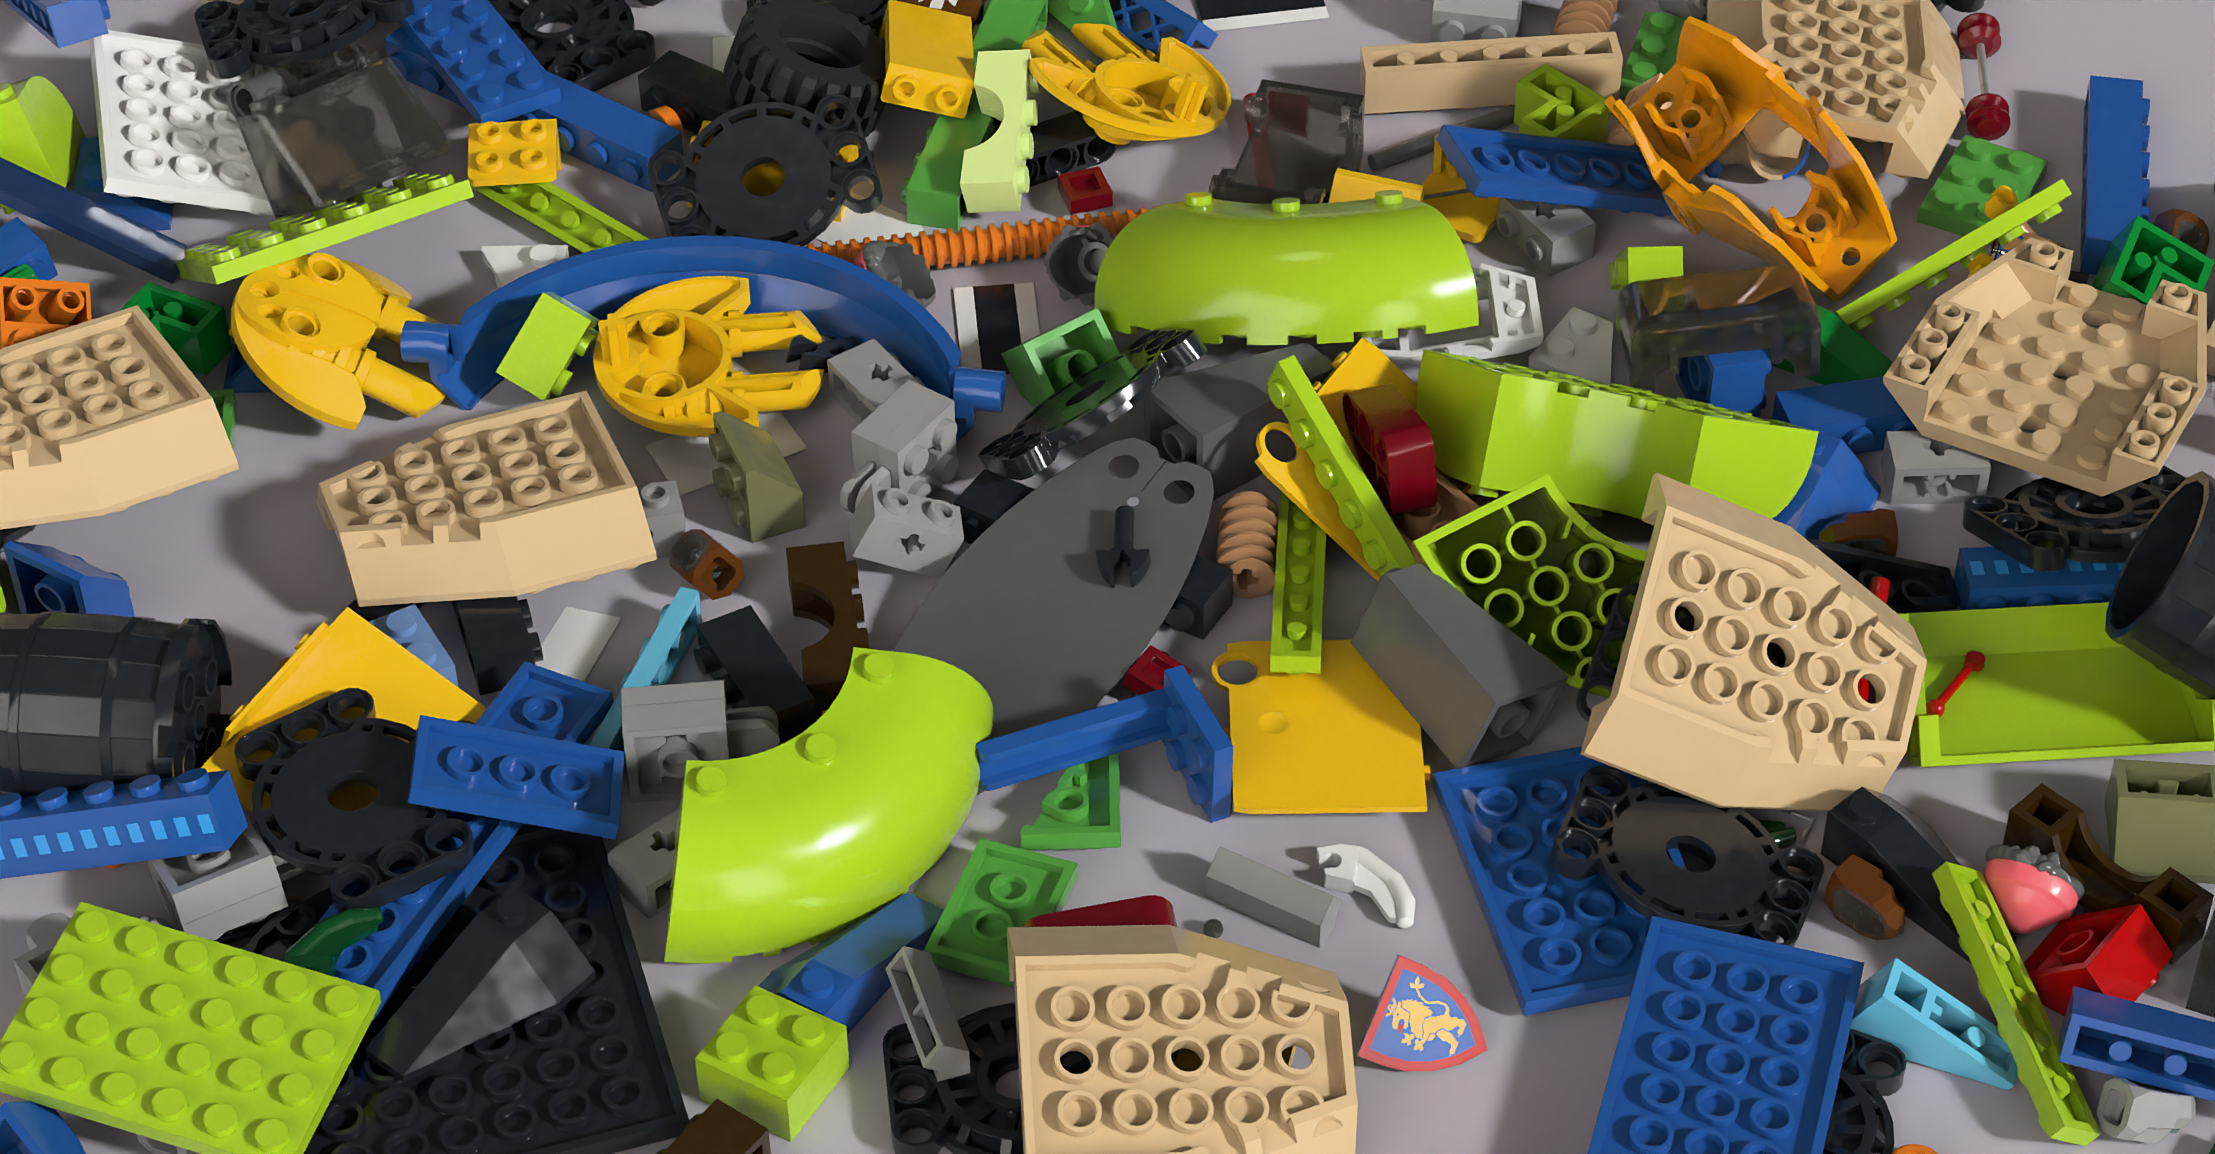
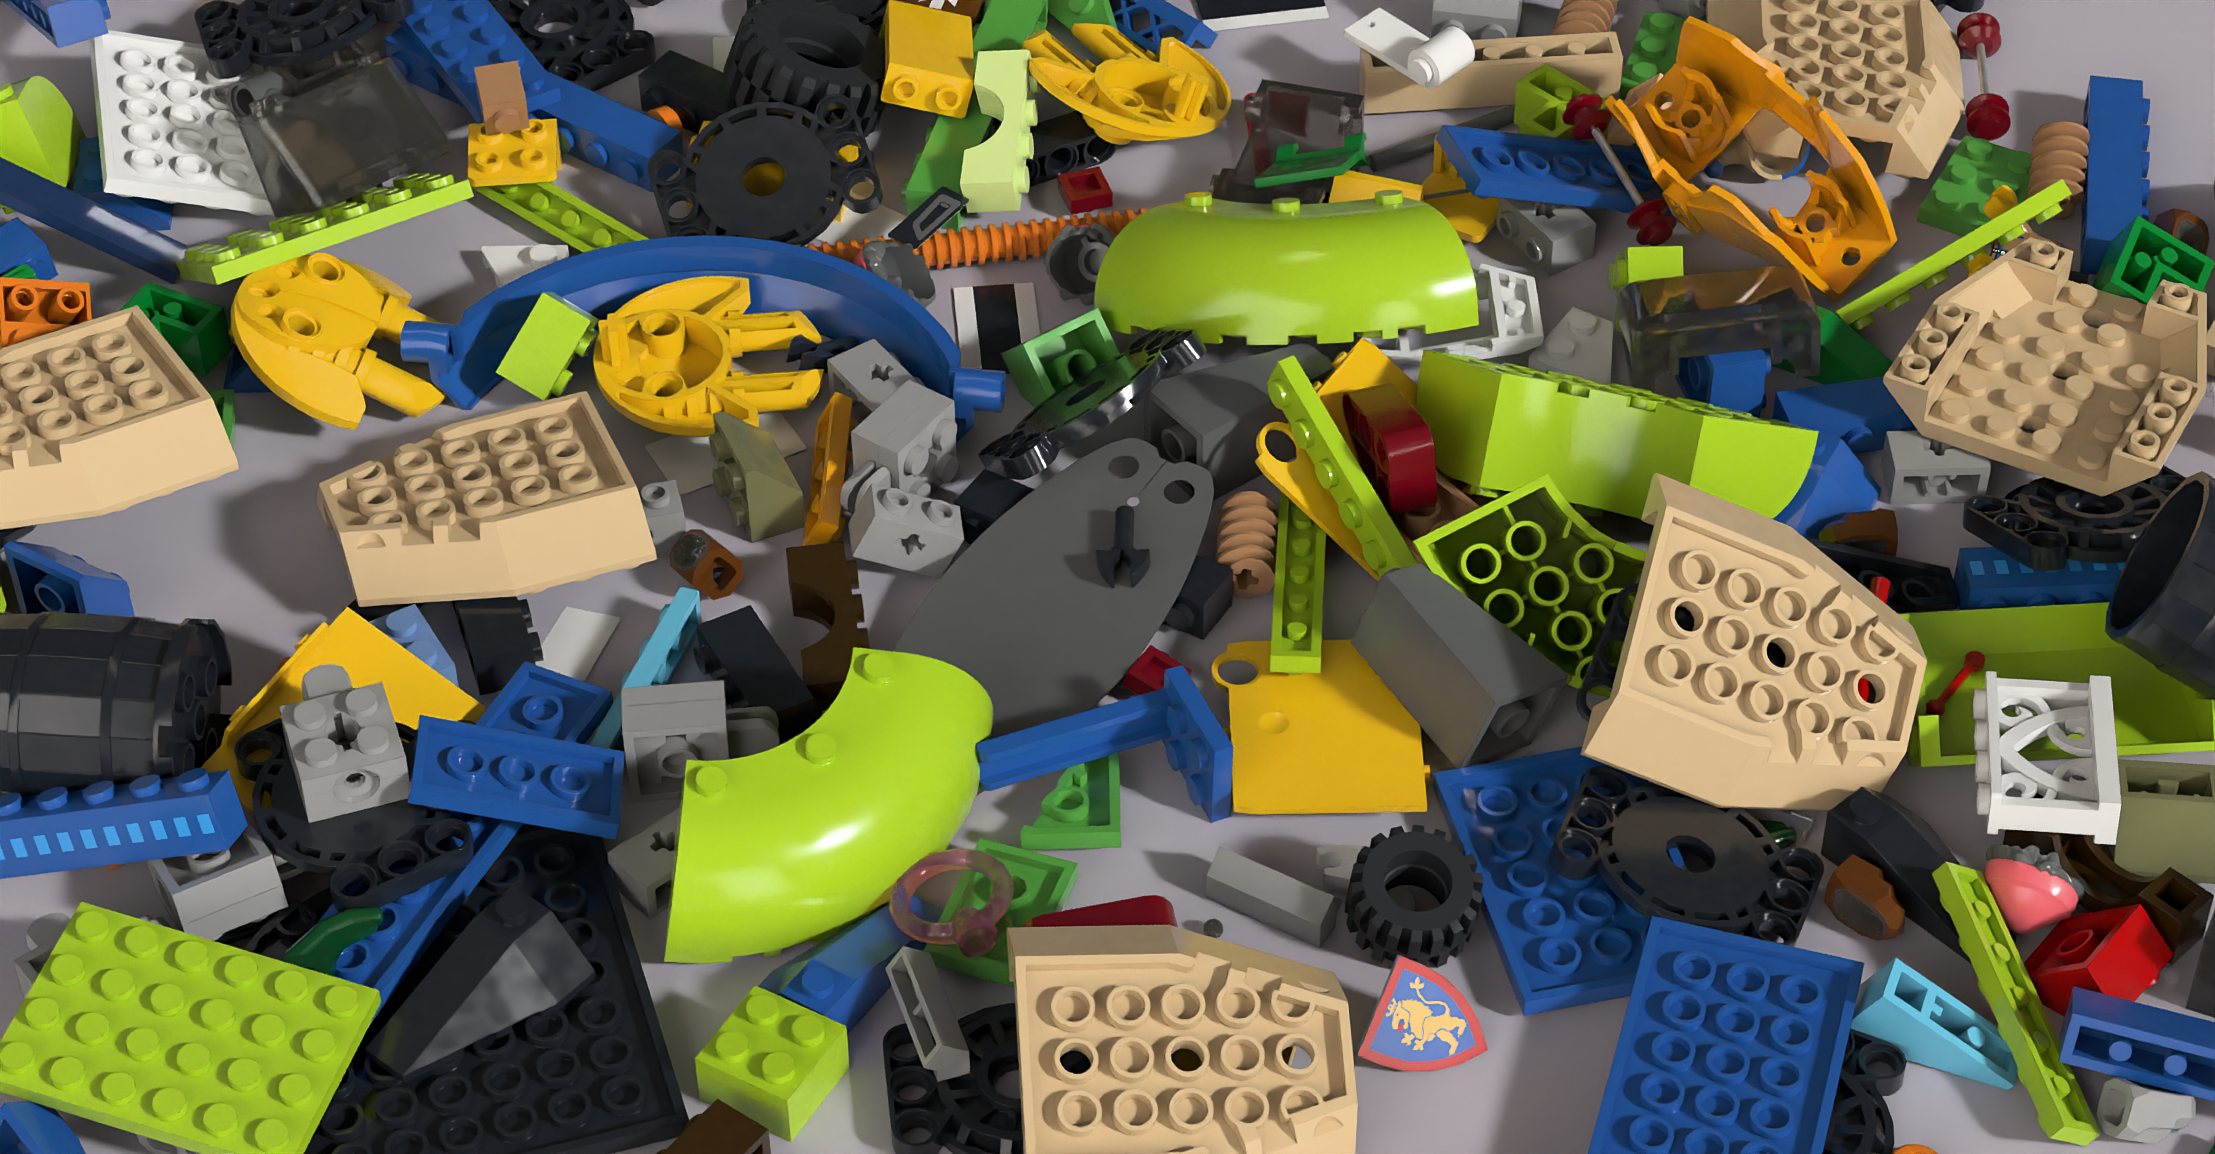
none -> light grey brick [279,664,410,823]
none -> medium nougat brick [474,60,530,135]
none -> light orange plate [802,391,856,546]
none -> black sticker [888,187,969,250]
none -> piece [889,849,1013,957]
none -> green flag [1254,132,1371,188]
none -> white door [1344,7,1475,89]
none -> black tyre [1345,825,1483,968]
none -> dark red axle [1562,94,1677,246]
none -> white fence [1973,671,2121,845]
none -> medium nougat piece [2026,121,2090,219]

